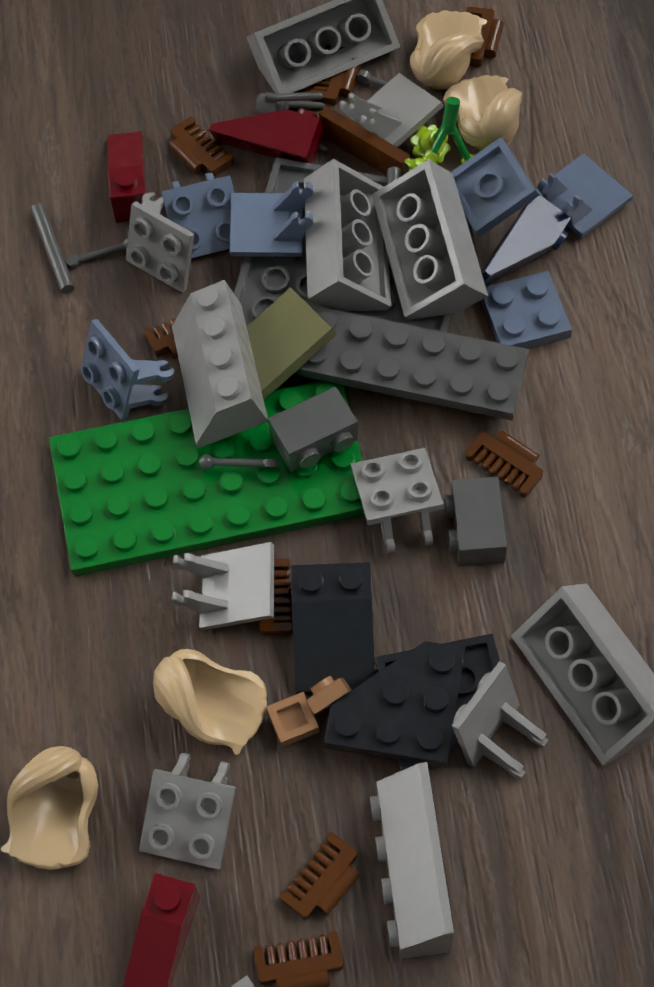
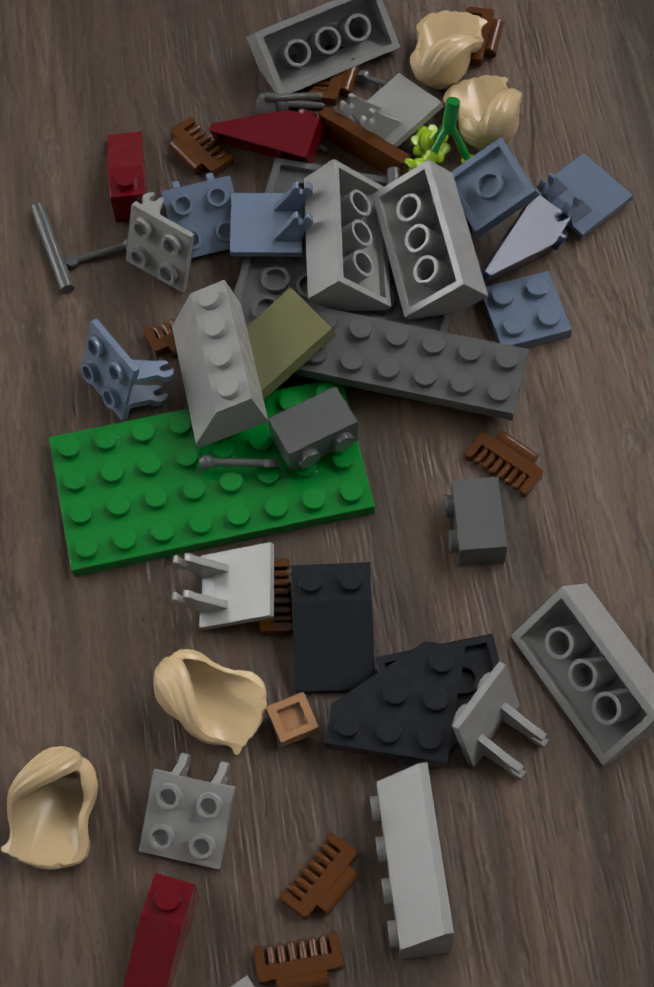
medium nougat plate [306,676,351,714] -> none
light grey plate [351,448,444,554] -> none

